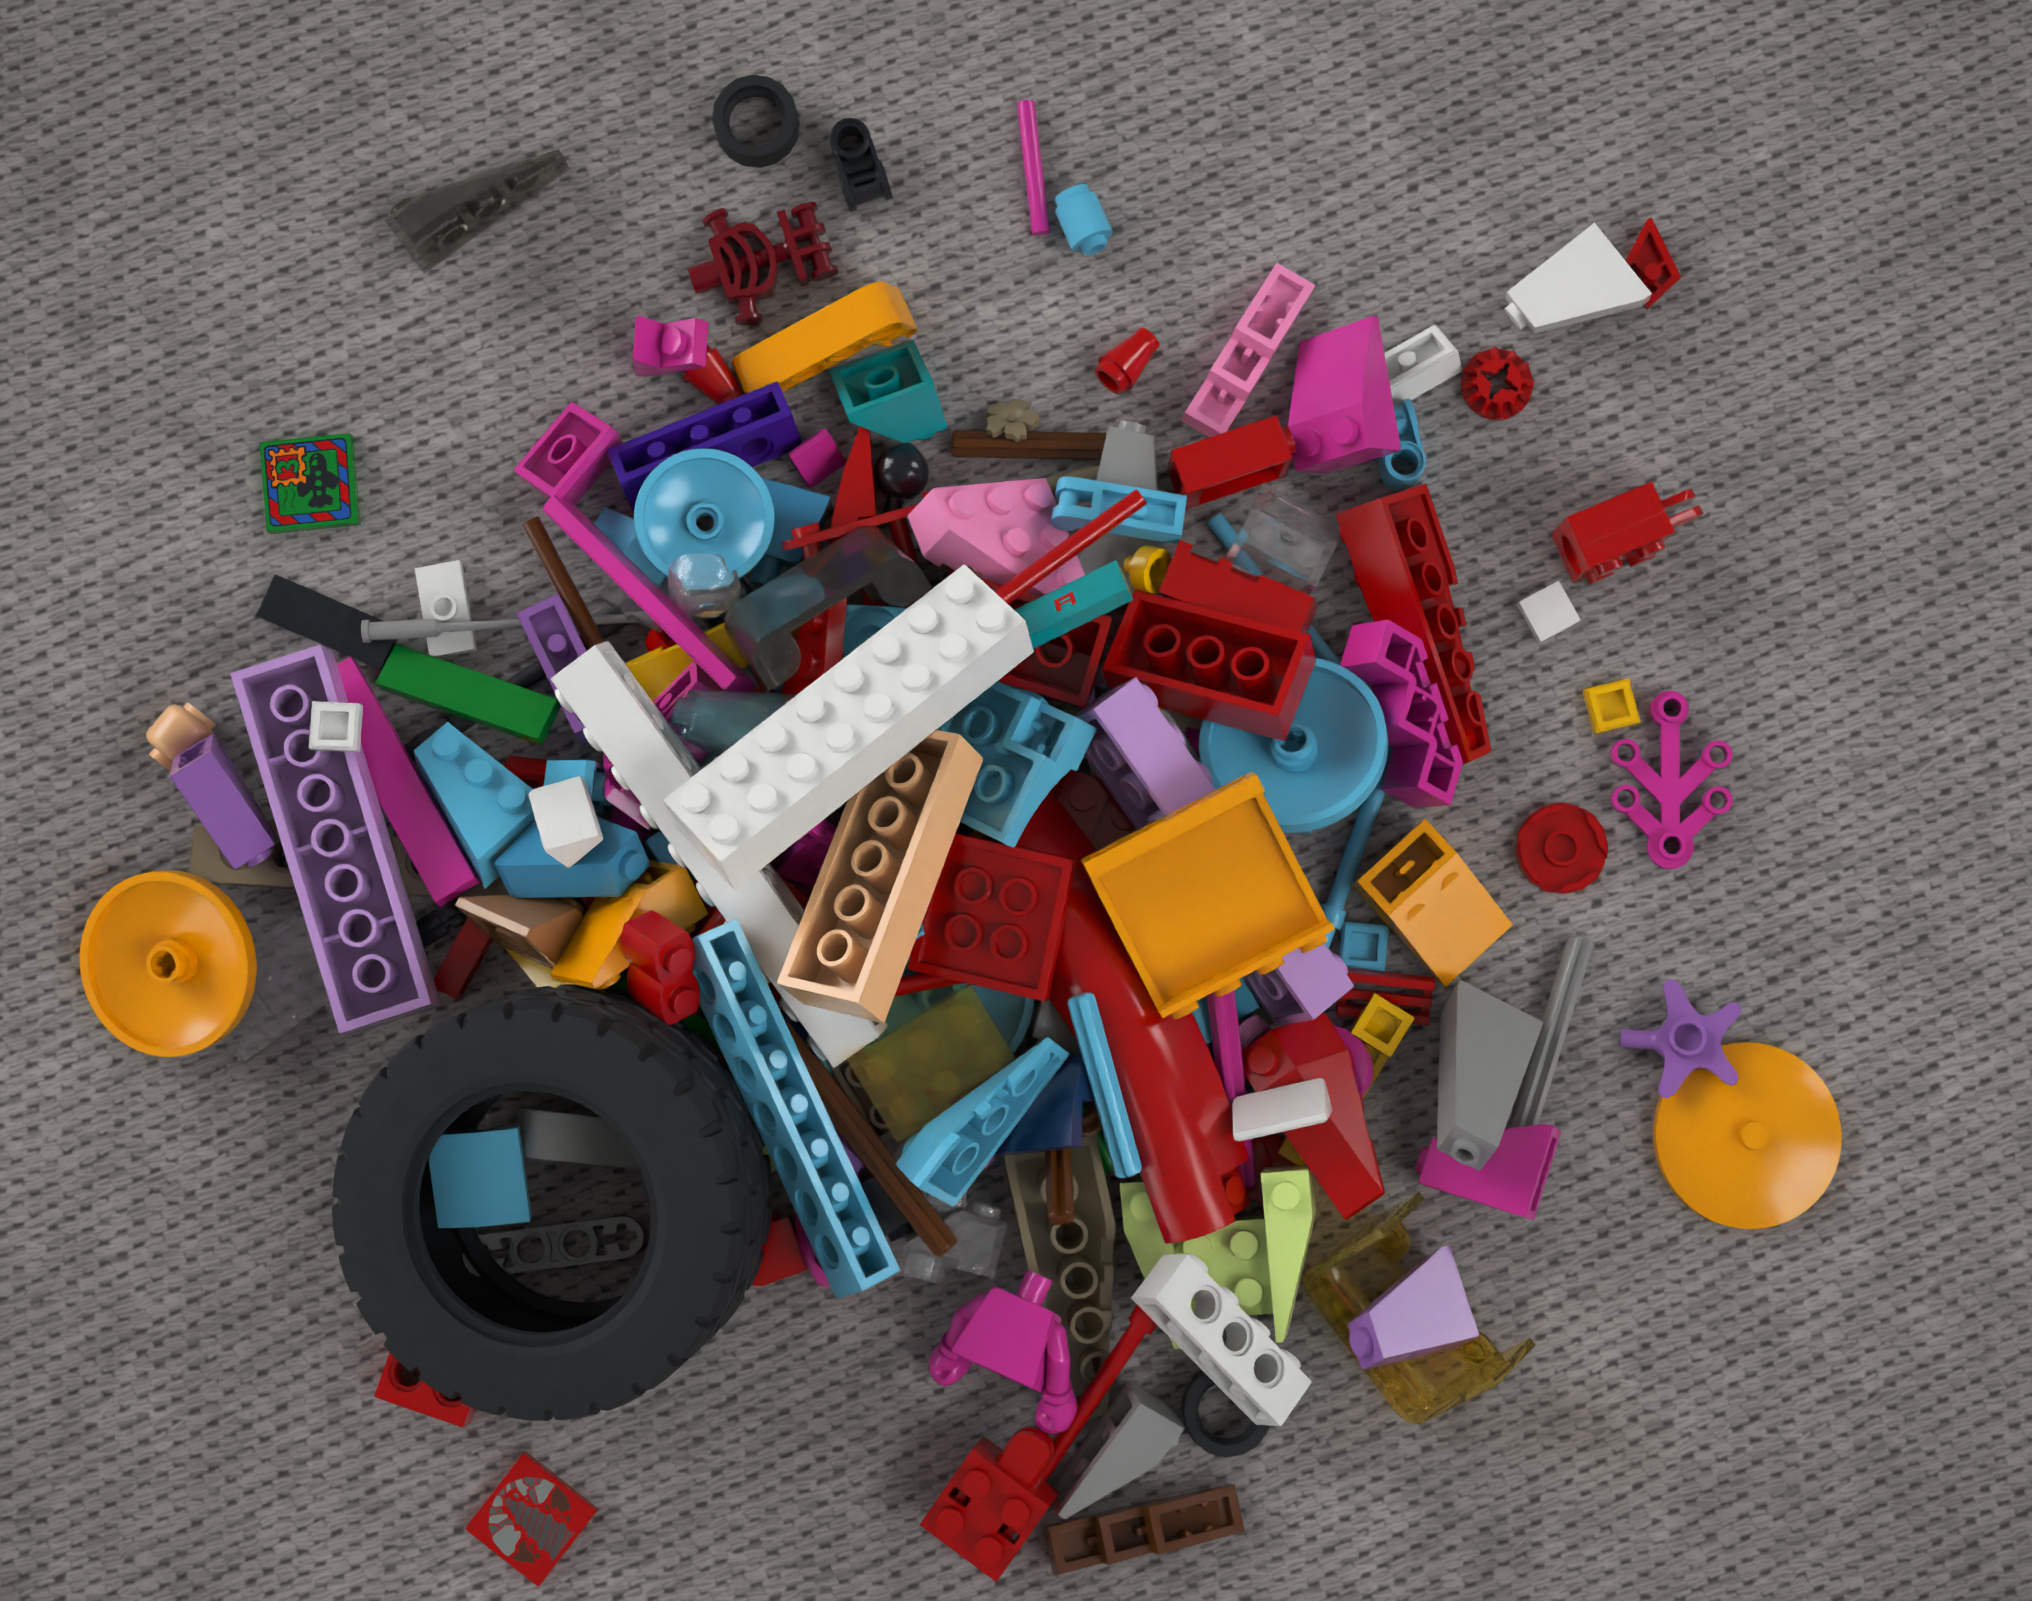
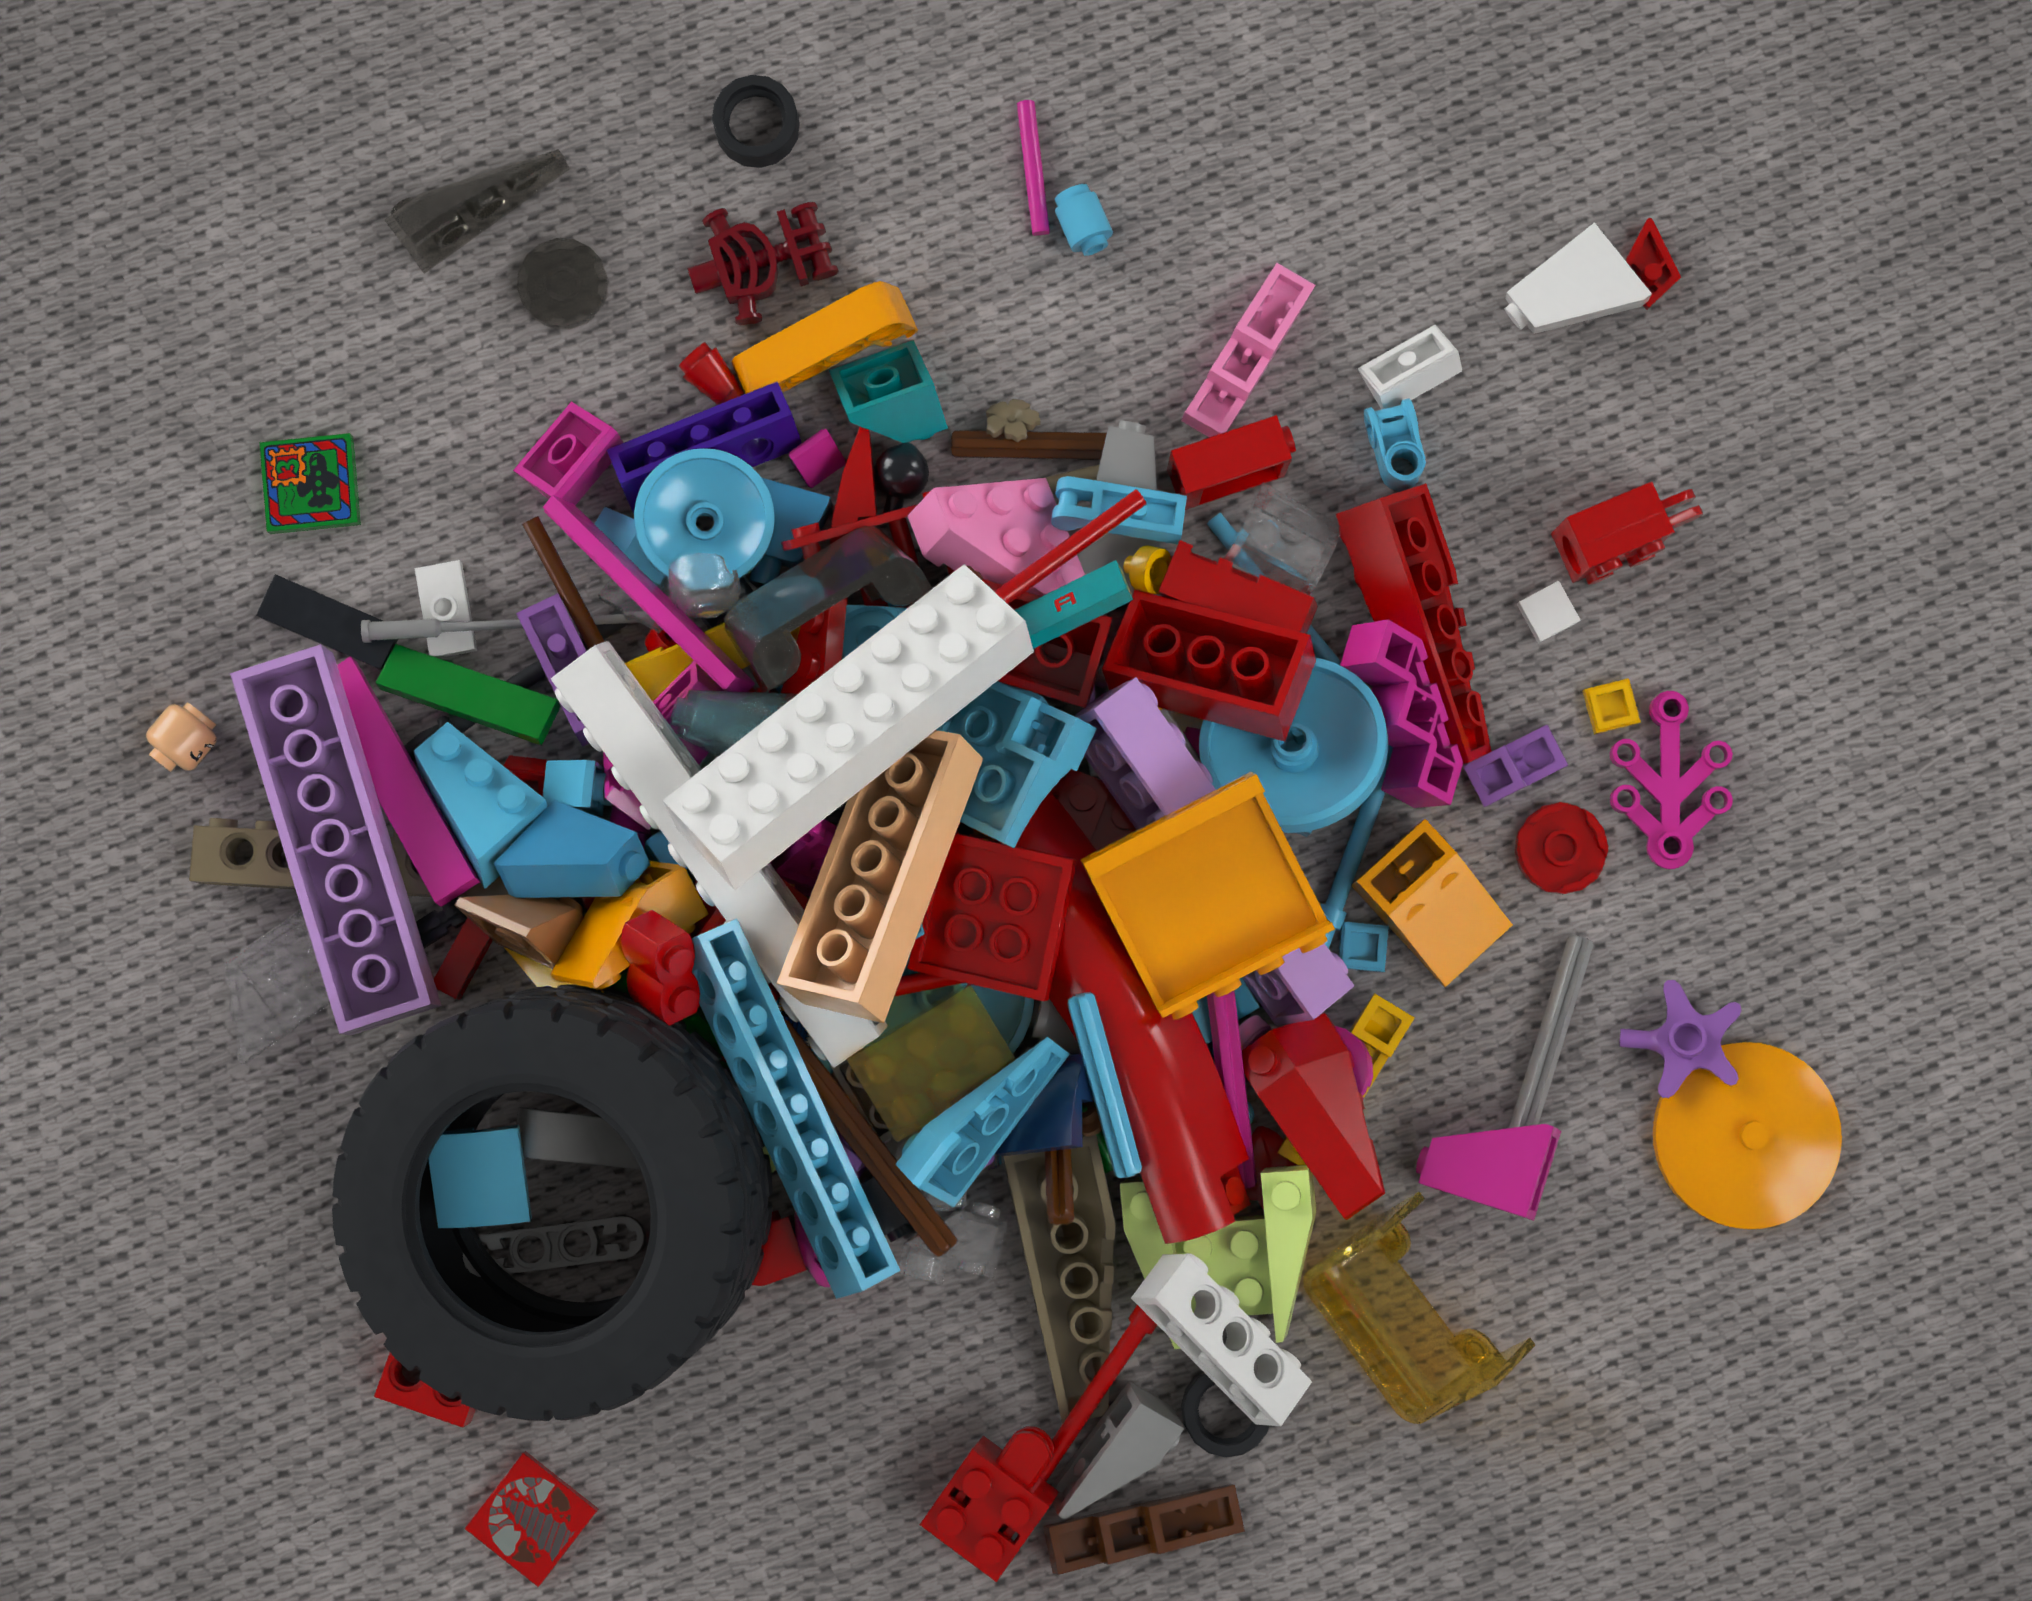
light orange dish [79,870,257,1057] -> none
medium lavender slope [169,733,276,870] -> none
white tile [309,701,363,753] -> none
white slope [528,776,604,868] -> none
dark pink slope [633,316,709,377] -> none
black piece [830,118,893,213] -> none
dark pink torso [928,1270,1077,1434] -> none
red cone [1094,328,1160,394] -> none
white slope [1232,1078,1333,1142] -> none
dark pink slope [1288,316,1401,474] -> none
red tile [1336,967,1435,1026] -> none
slope [1347,1246,1480,1370] -> none
light grey slope [1437,980,1543,1171] -> none
red gear [1461,347,1535,420] -> none
none -> clear smoke tile [517,238,609,330]
none -> medium lavender slope [1463,725,1568,807]

